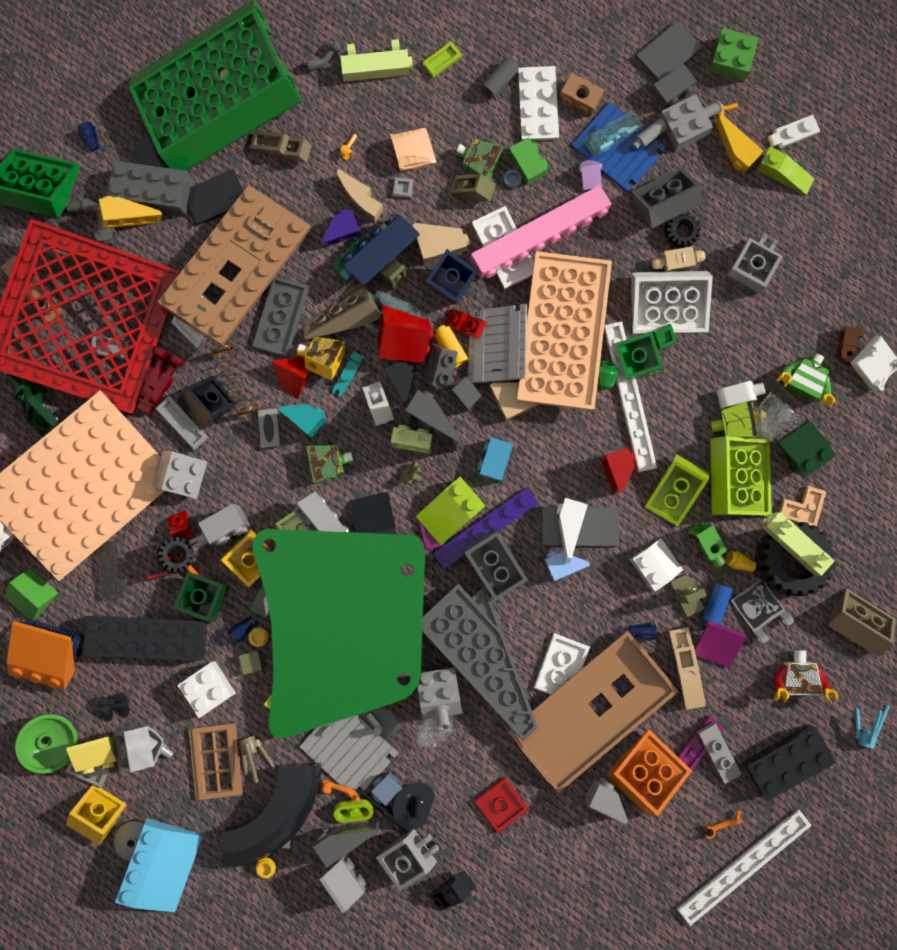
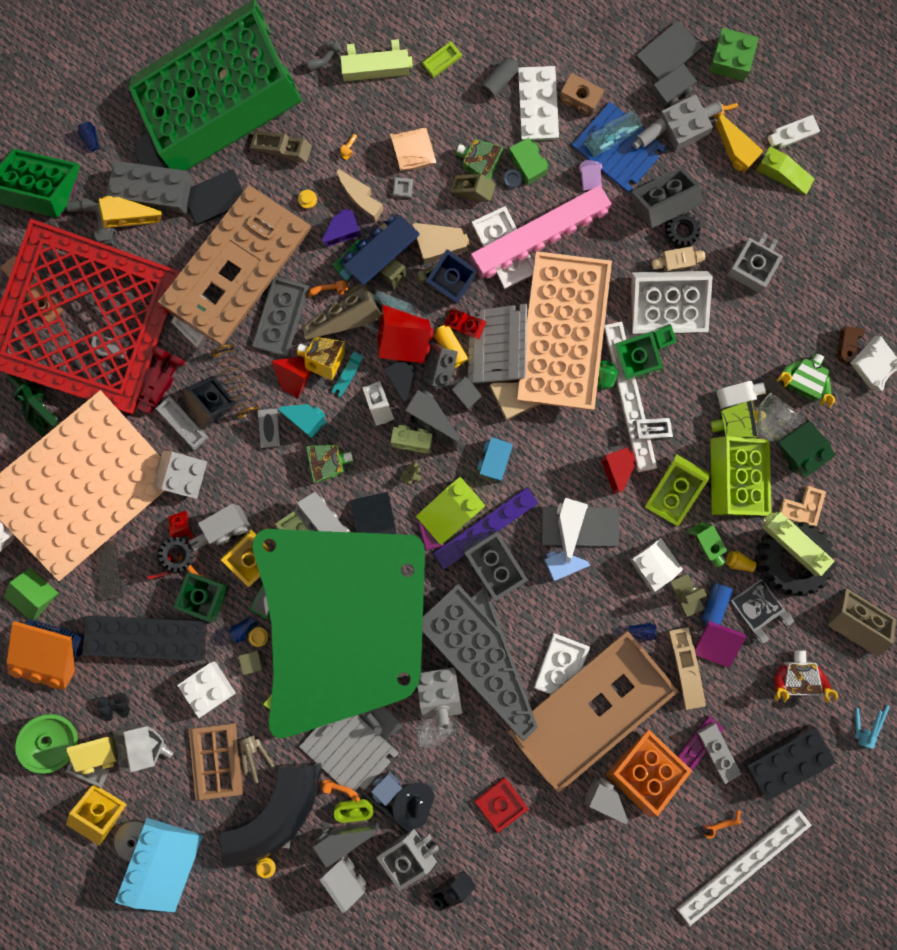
none -> yellow plate [298,190,317,209]
none -> orange piece [307,280,348,298]
none -> olive hand [416,264,436,284]
none -> tile [633,418,673,440]

